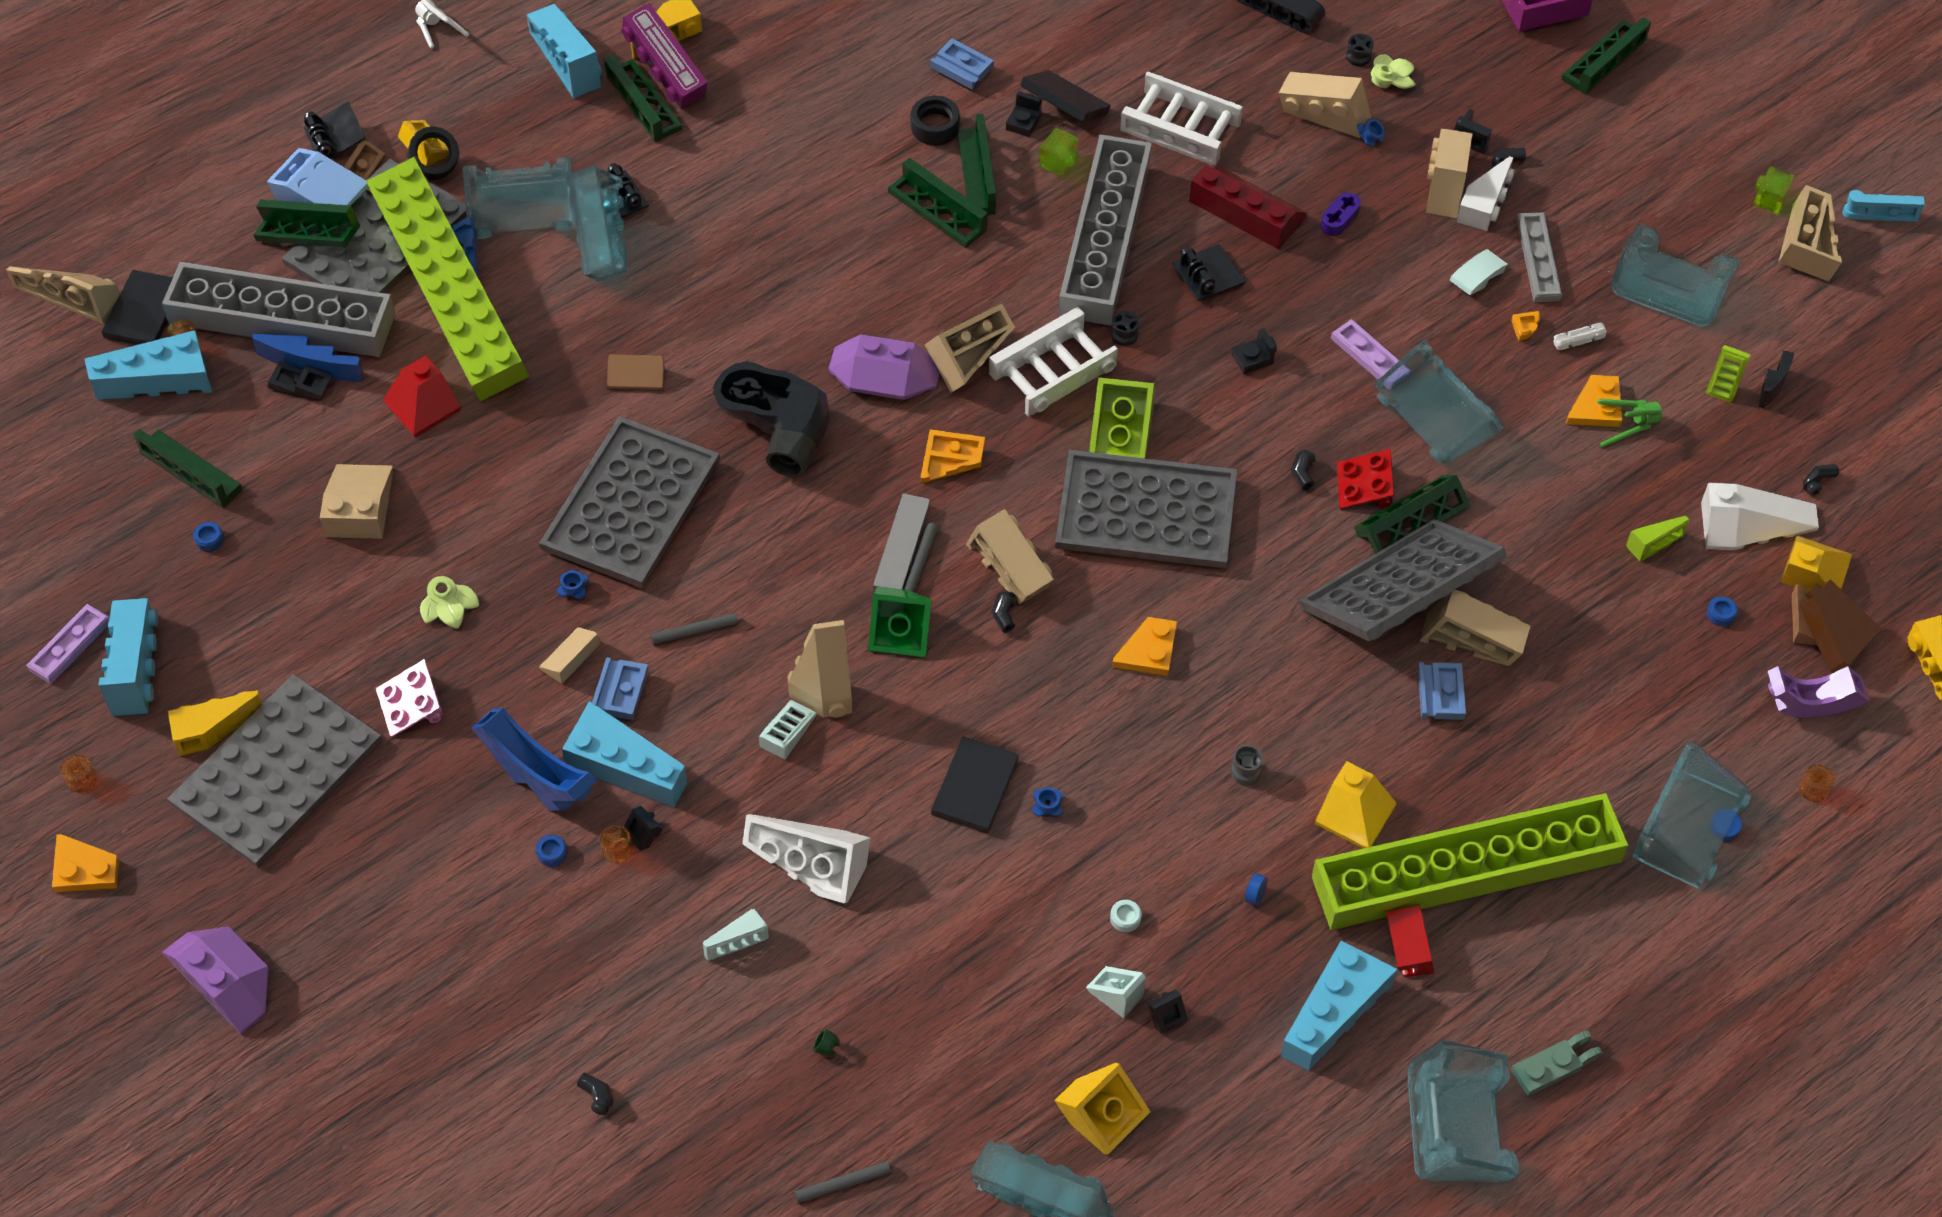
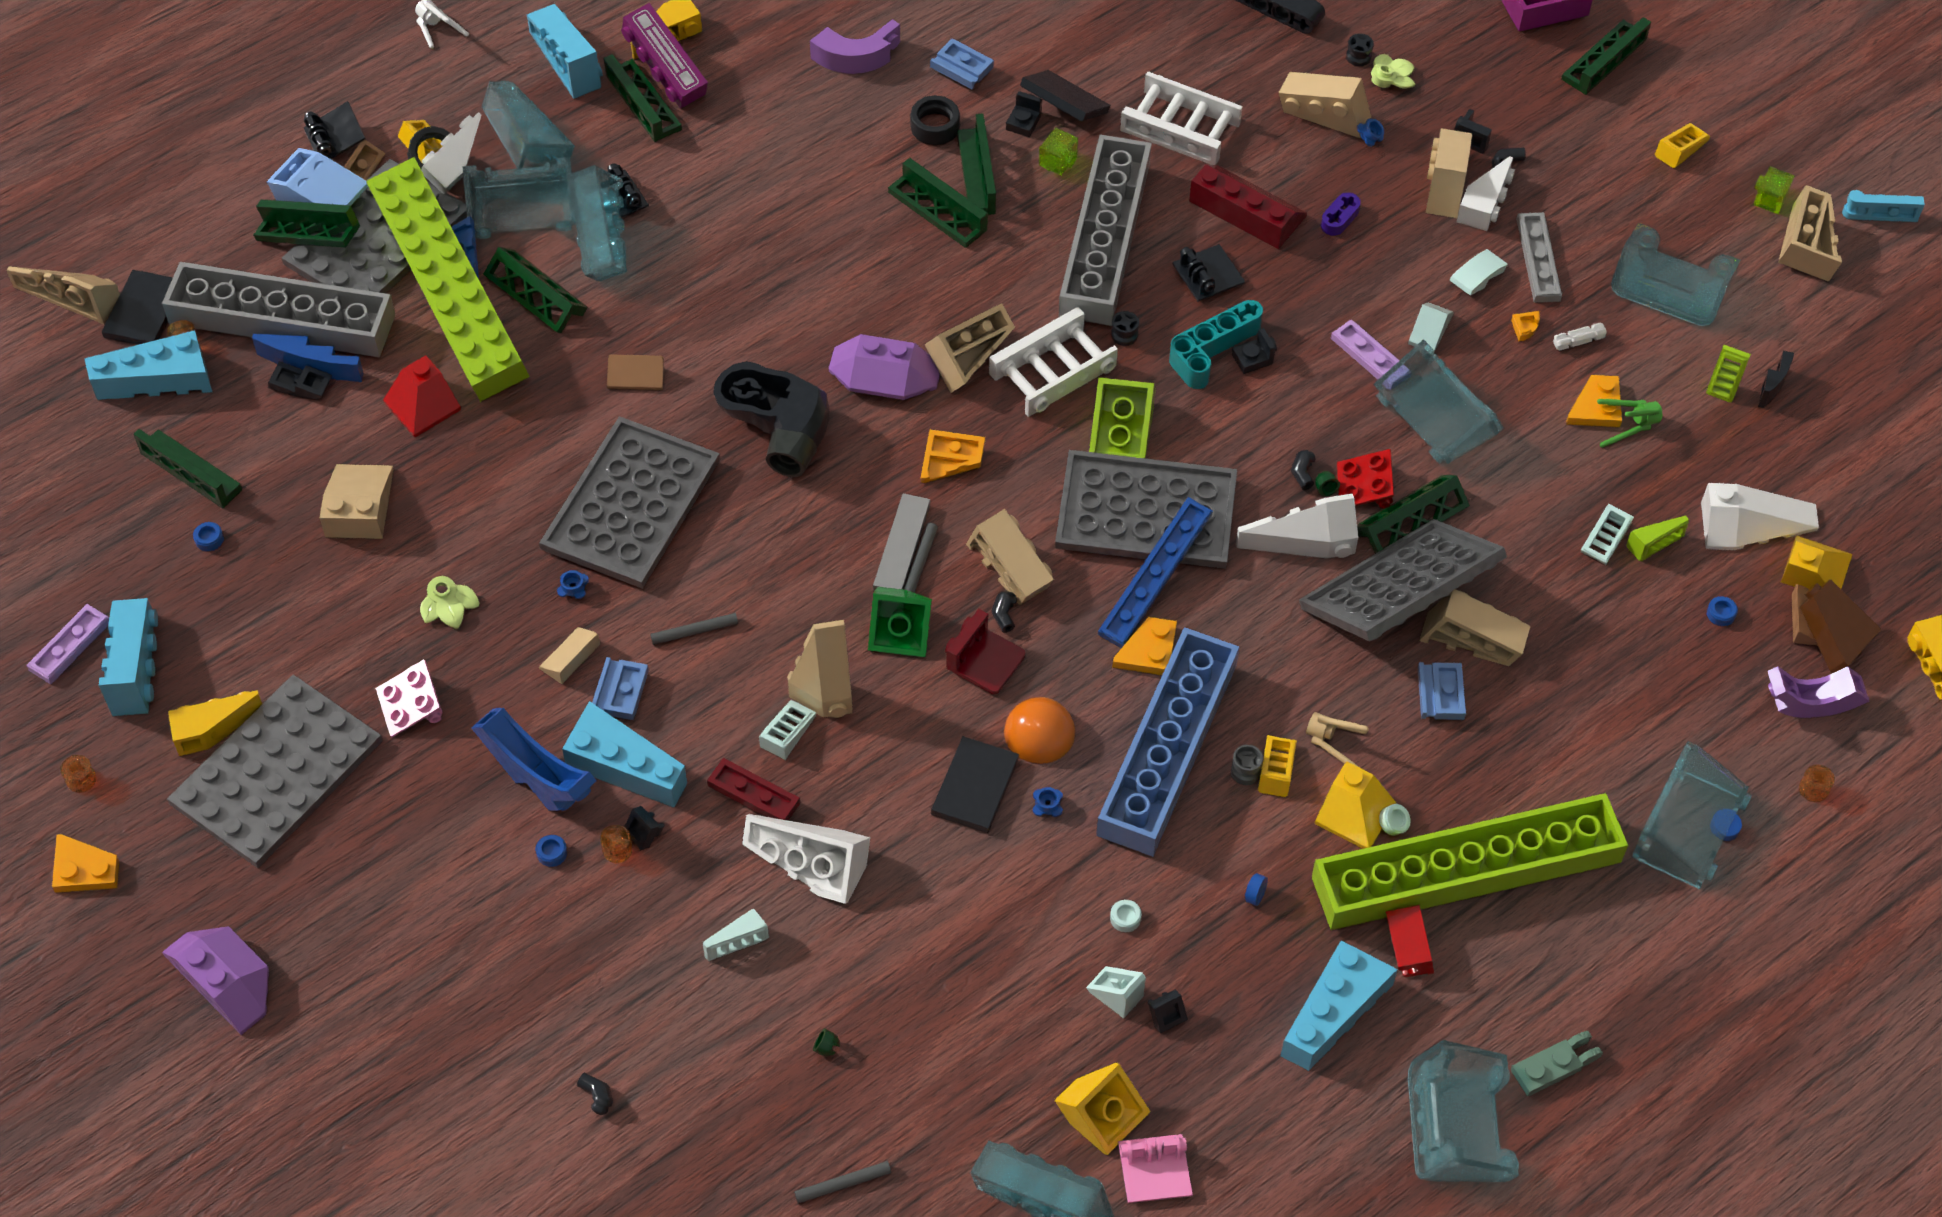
black arm [1803,464,1839,495] -> none
none -> white slope [421,112,482,194]
none -> clear light blue wedge [482,81,575,171]
none -> dark green fence [483,247,588,333]
none -> dark red plate [707,758,800,821]
none -> medium lavender arch [810,19,900,74]
none -> dark red bracket [945,608,1025,694]
none -> orange piece [1004,697,1075,764]
none -> medium blue brick [1096,627,1239,857]
none -> blue tile [1098,497,1213,648]
none -> bright pink hinge [1118,1134,1193,1203]
none -> teal beam [1169,300,1263,389]
none -> white wedge [1236,494,1358,558]
none -> yellow slope [1258,735,1297,797]
none -> tan plant [1306,712,1369,768]
none -> dark green hinge [1315,471,1340,496]
none -> light aqua tile [1379,804,1411,836]
none -> light aqua slope [1408,302,1454,354]
none -> light aqua slope [1580,503,1634,565]
none -> yellow slope [1655,123,1710,168]

